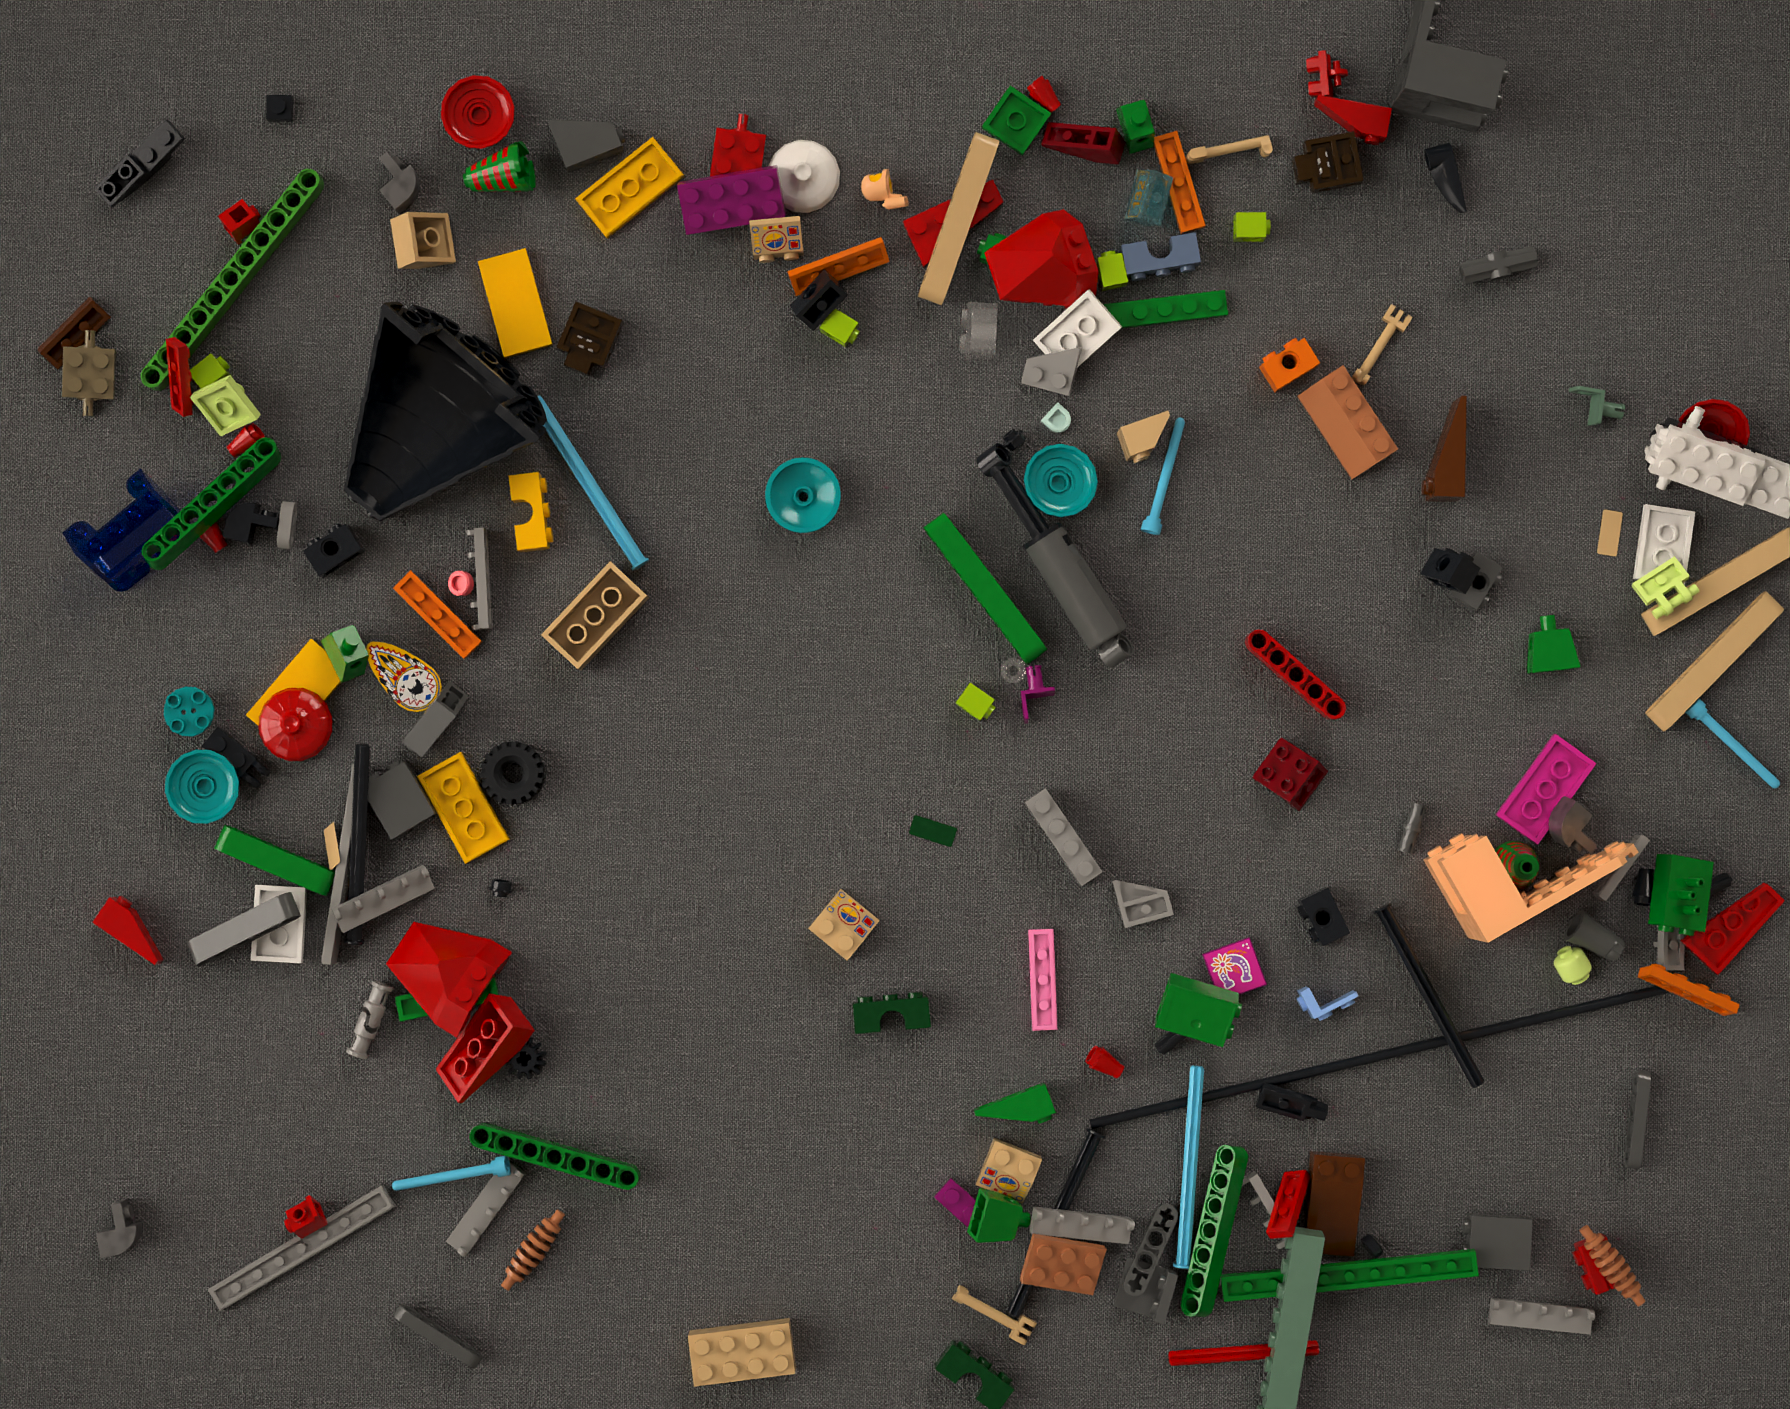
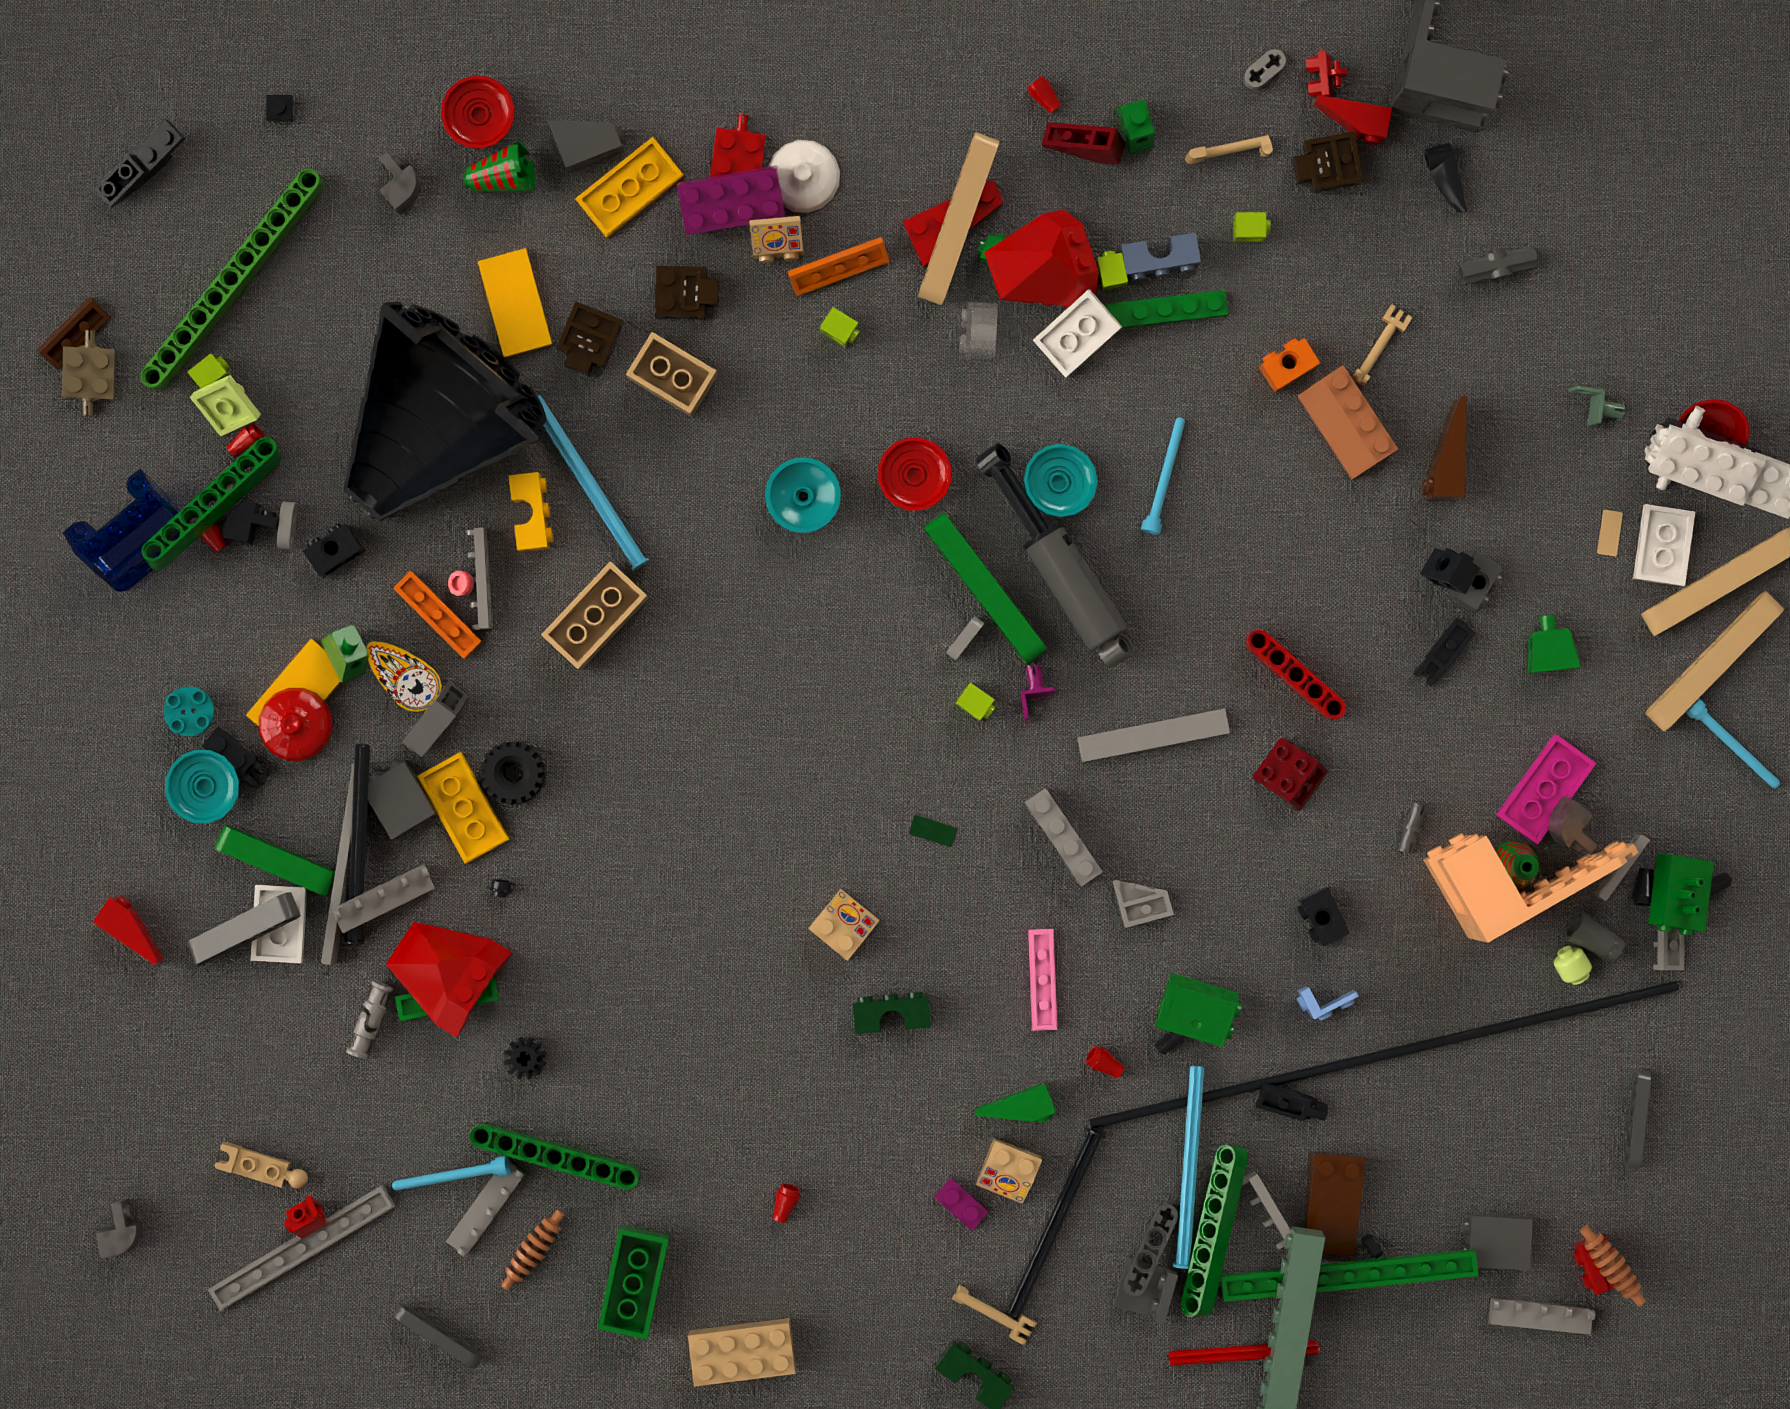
red plate [166,337,194,417] -> none
red brick [218,199,261,245] -> none
tan sticker [324,822,340,870] -> none
tan slope [390,212,456,269] -> none
red slope [436,993,535,1103] -> none
black brick [790,269,848,331] -> none
light nougat piece [861,169,909,210] -> none
green torso [967,1188,1031,1243] -> none
green plate [982,86,1051,156] -> none
clear plate [1001,658,1026,683] -> none
black plate [1003,429,1026,451] -> none
nougat plate [1020,1233,1107,1295] -> none
light grey wing [1021,347,1082,396] -> none
light grey hinge [1029,1207,1135,1244] -> none
light aqua tile [1040,402,1071,433] -> none
tan slope [1117,411,1170,463] -> none
clear light blue brick [1124,170,1174,226] -> none
orange plate [1154,131,1205,234] -> none
tile [1202,937,1267,995] -> none
red plate [1266,1170,1310,1239] -> none
black axle [1373,903,1484,1088] -> none
yellowish green plate [1632,556,1700,619] -> none
orange plate [1638,964,1740,1016] -> none
red wing [1680,883,1785,975] -> none
none -> tan plate [215,1142,308,1189]
none -> green brick [597,1225,671,1340]
none -> tan brick [626,332,718,417]
none -> dark brown piece [654,265,719,320]
none -> red cone [772,1183,801,1223]
none -> red hat [878,437,951,511]
none -> light grey beam [946,616,985,661]
none -> light grey tile [1077,709,1230,762]
none -> light grey beam [1243,49,1286,90]
none -> black hinge [1413,617,1476,687]

